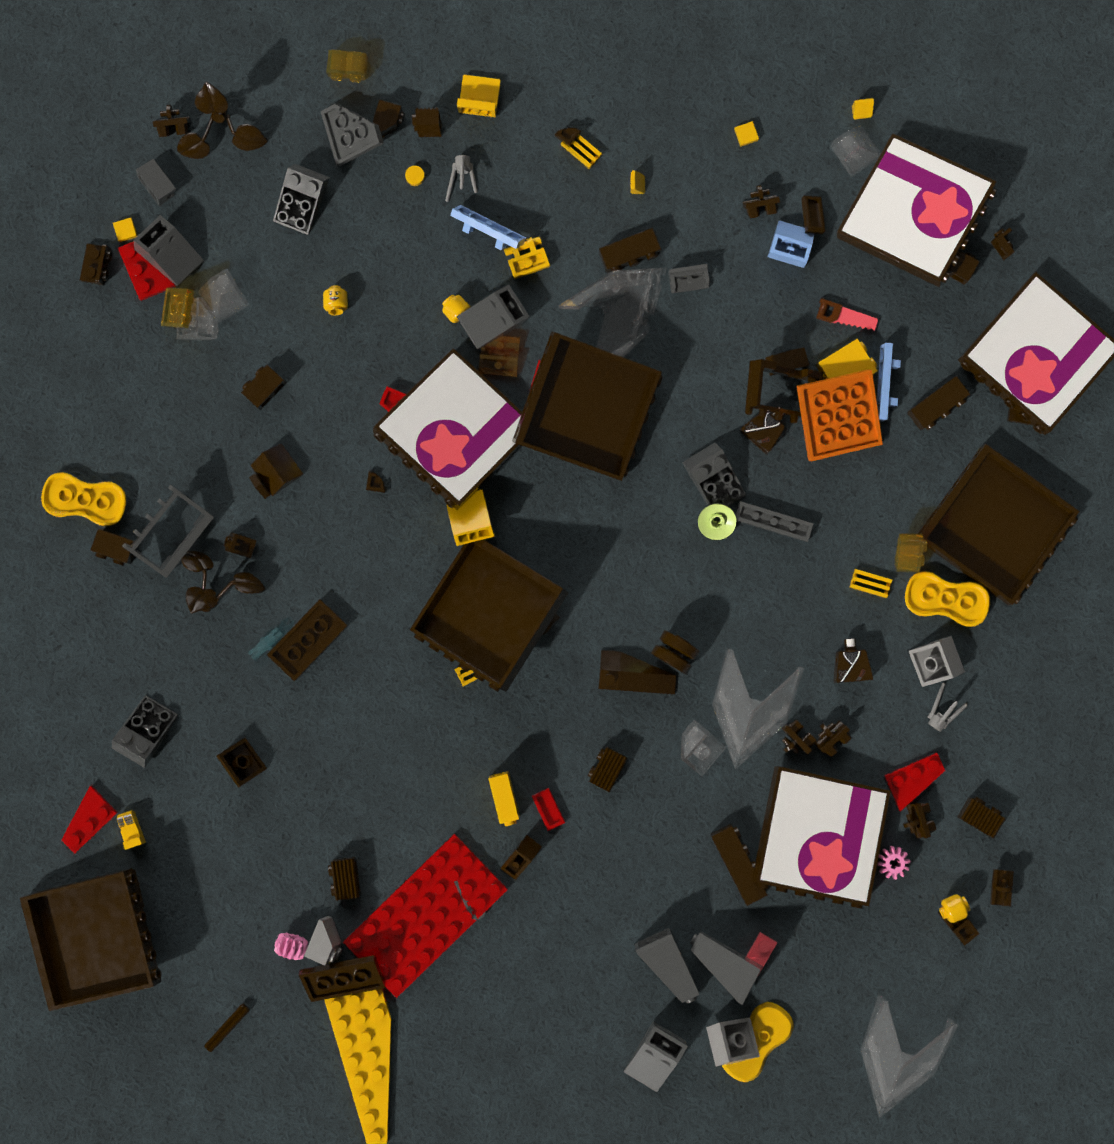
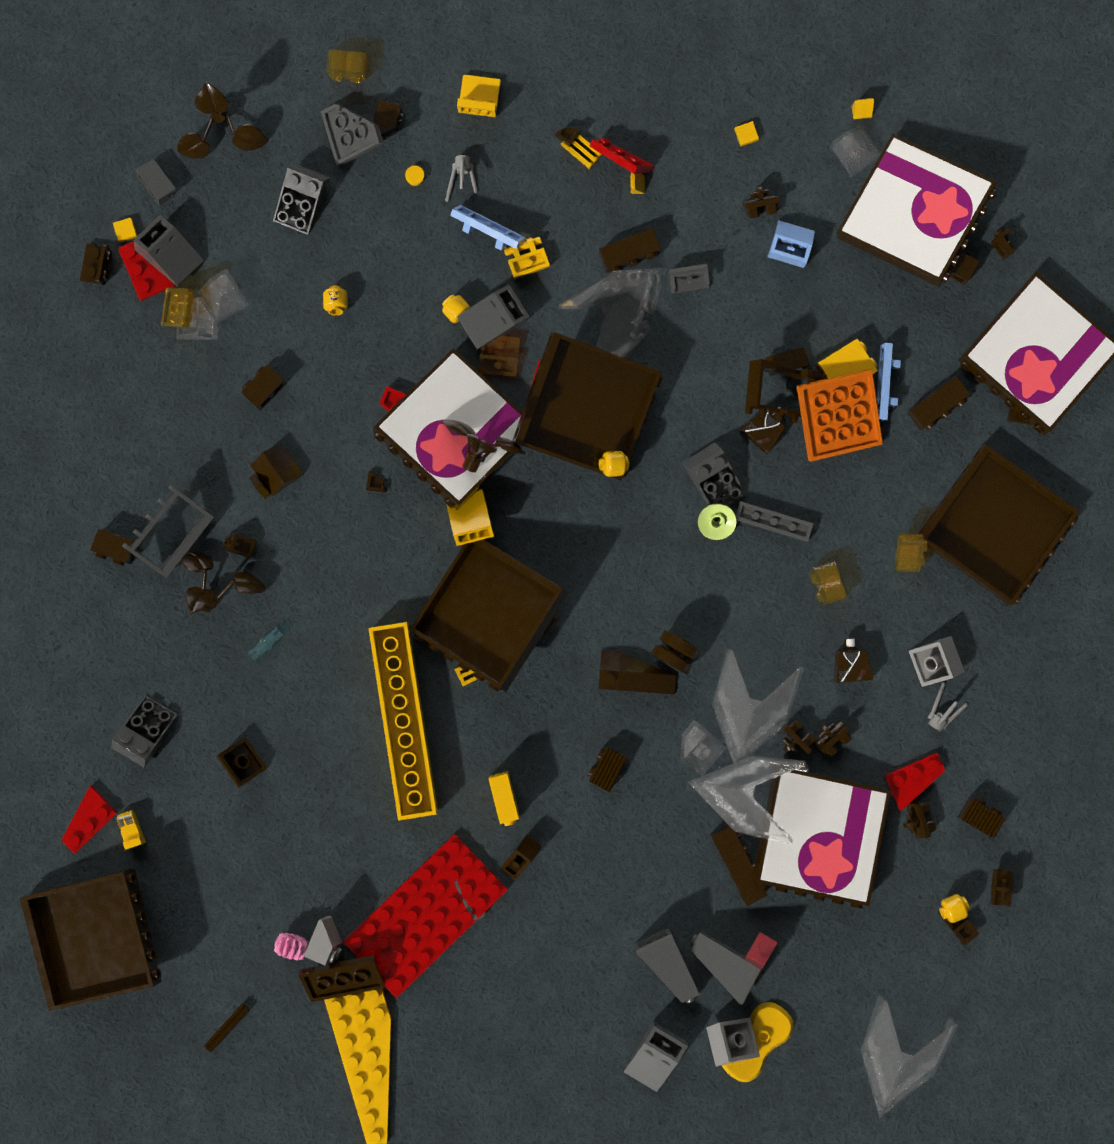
yellow plate [41,472,126,526] -> none
dark brown hips [152,104,190,137] -> none
dark brown plate [267,599,348,681] -> none
dark brown brick [328,857,361,900] -> none
dark brown brick [412,107,441,137] -> none
red tile [532,788,565,831] -> none
dark brown tile [801,195,825,234] -> none
coral piece [816,299,878,331] -> none
yellow tile [849,569,892,598] -> none
bright pink gear [877,846,910,879] -> none
yellow plate [905,571,990,627] -> none
none -> yellow brick [368,622,438,821]
none -> dark brown plant [442,420,526,473]
none -> red wing [590,137,655,174]
none -> yellow head [599,451,629,477]
none -> clear windscreen [688,756,809,844]
none -> clear yellow brick [810,561,847,606]

